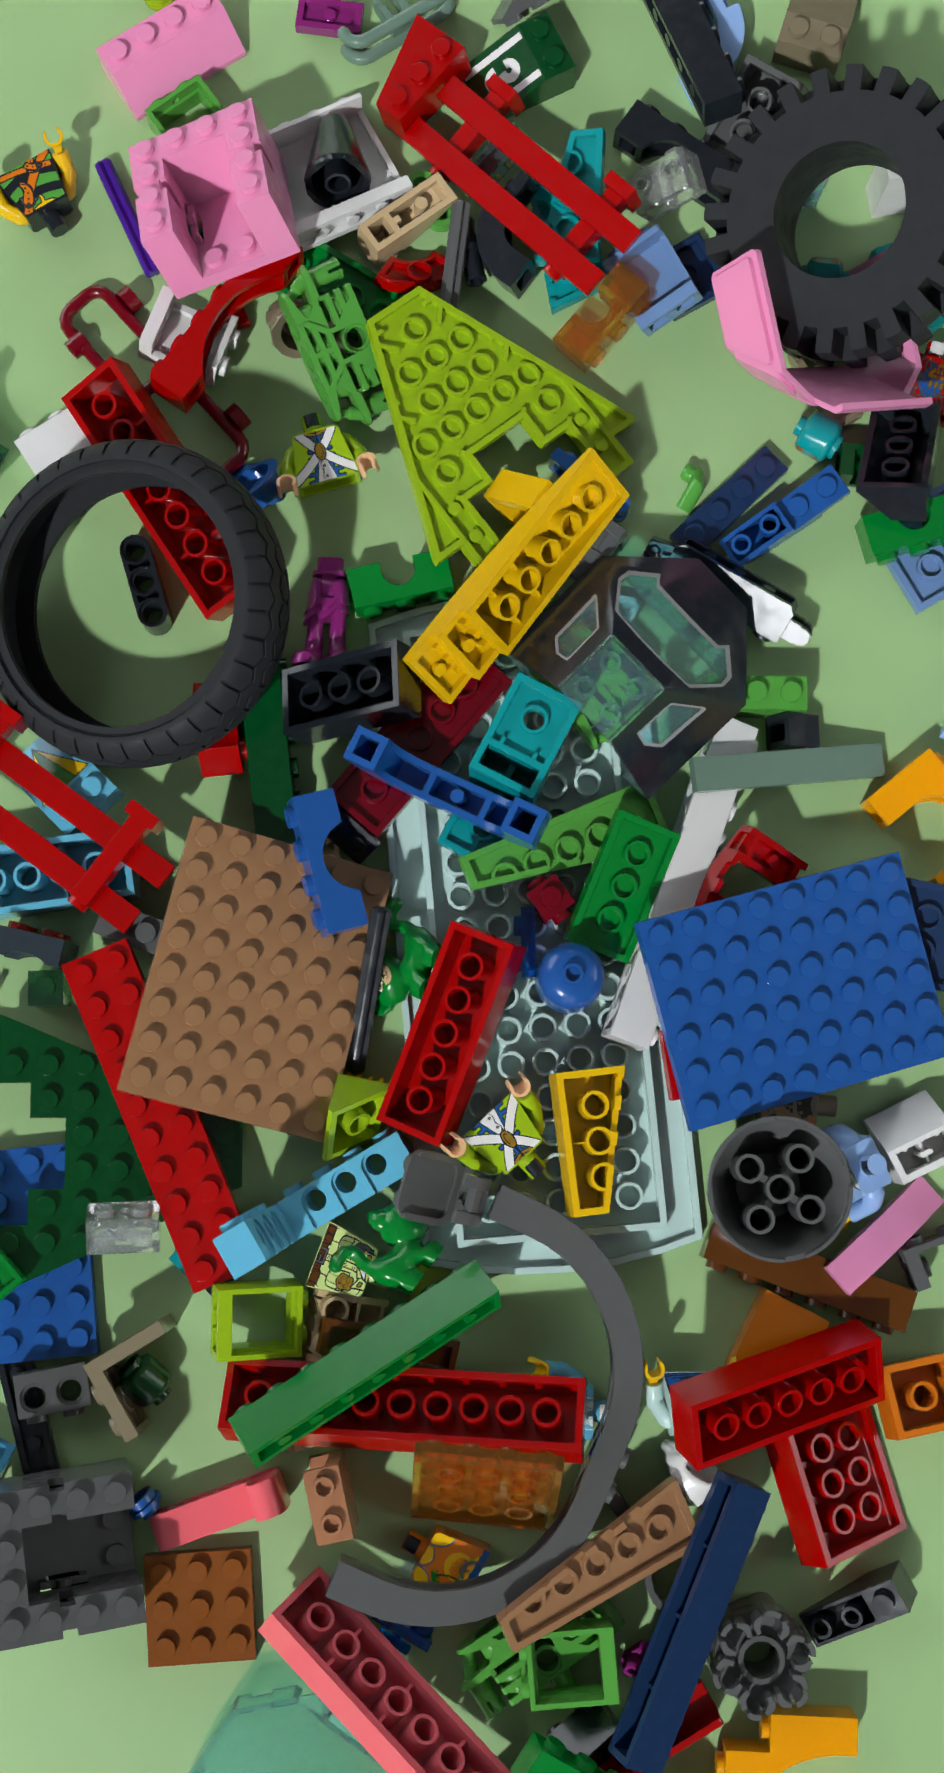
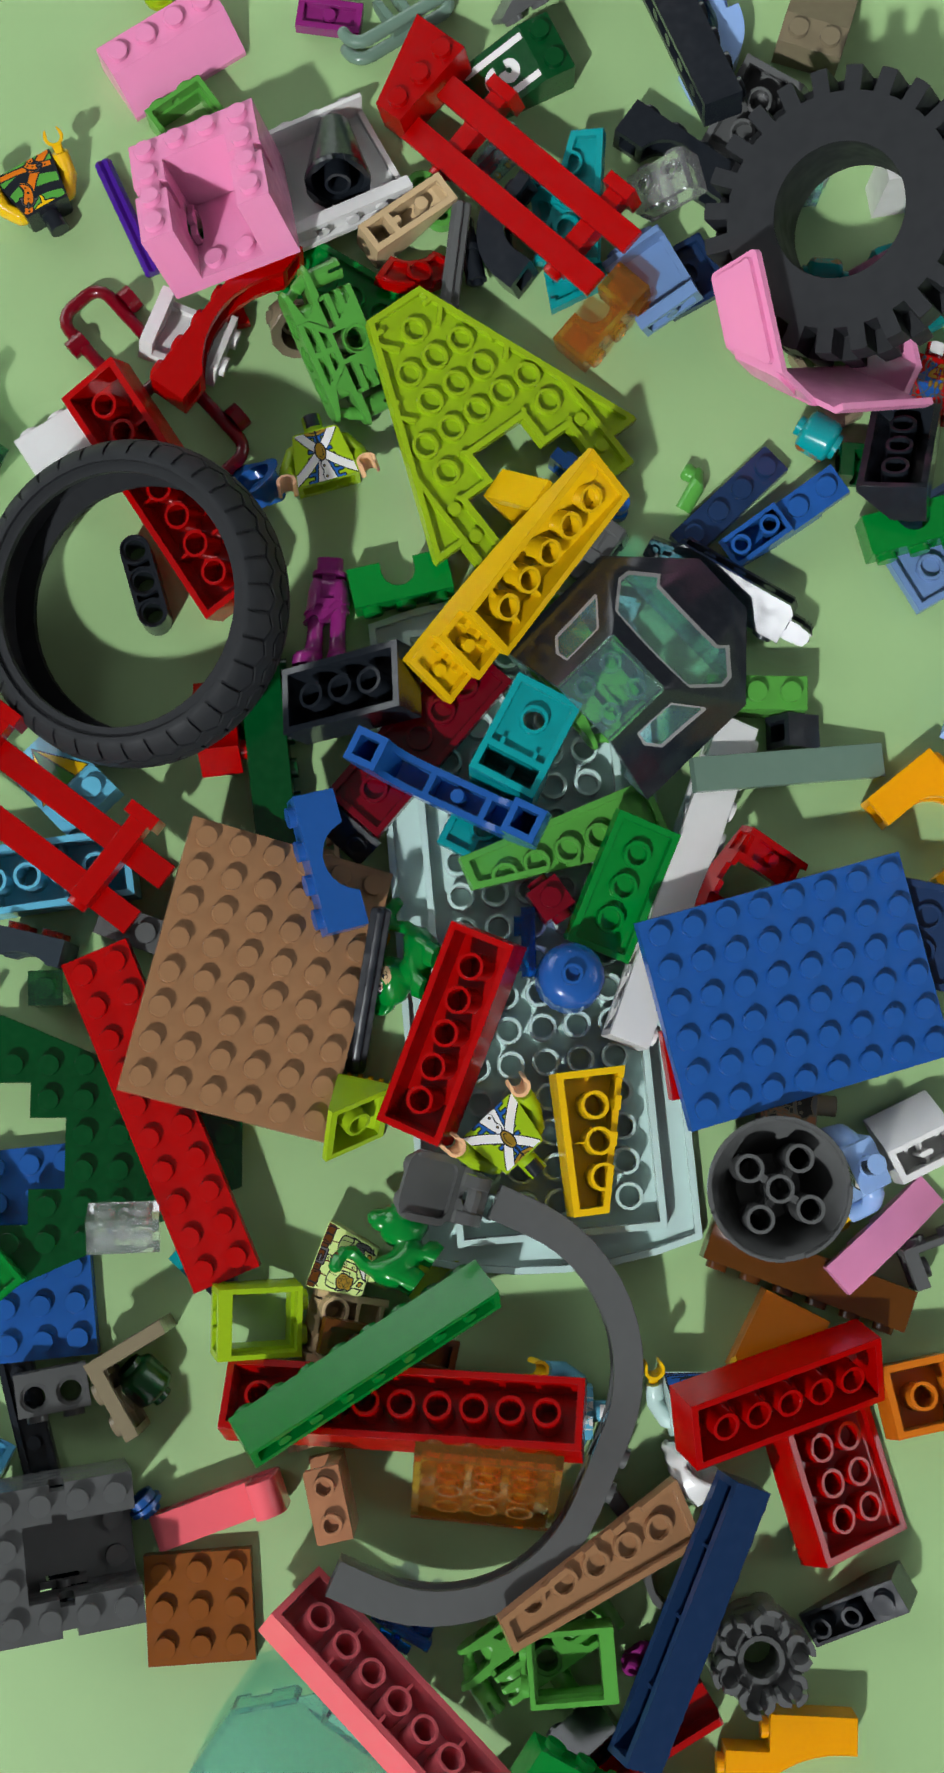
medium azure brick [212,1127,414,1280] -> none
torso [400,1524,491,1582] -> none

